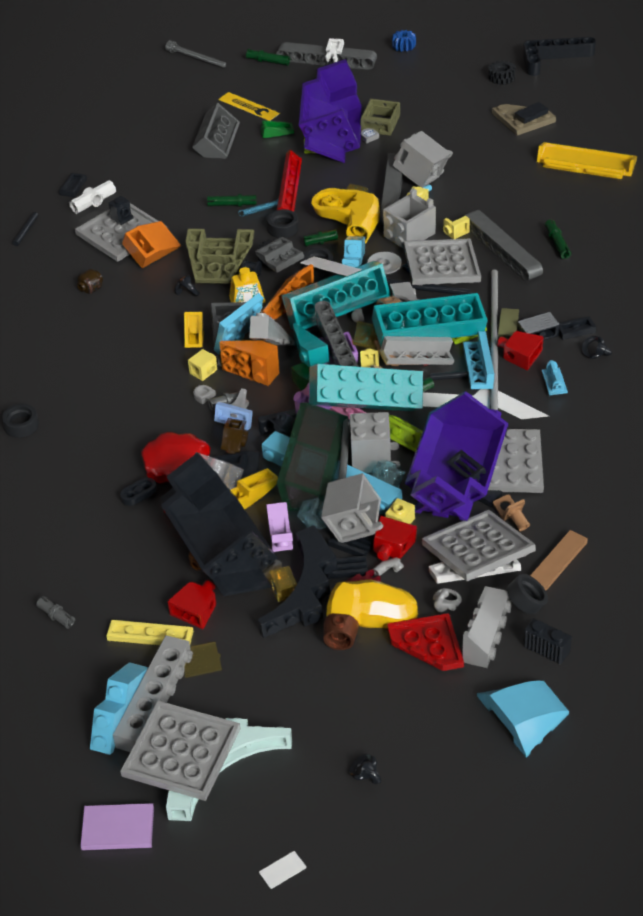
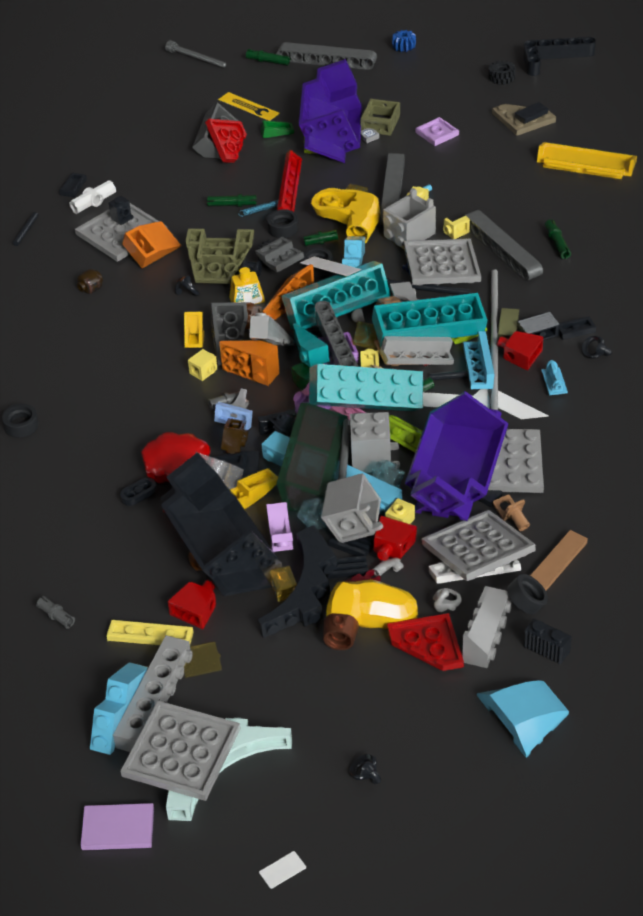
light grey tile [193,385,216,404] -> none
medium azure plate [214,293,264,355] -> none
white plate [326,39,344,62] -> none
light grey dish [367,252,402,274] -> none
light grey container [393,131,453,188] -> none
black tile [447,450,486,480] -> none
none -> red plate [205,119,247,163]
none -> lavender tile [415,117,459,146]

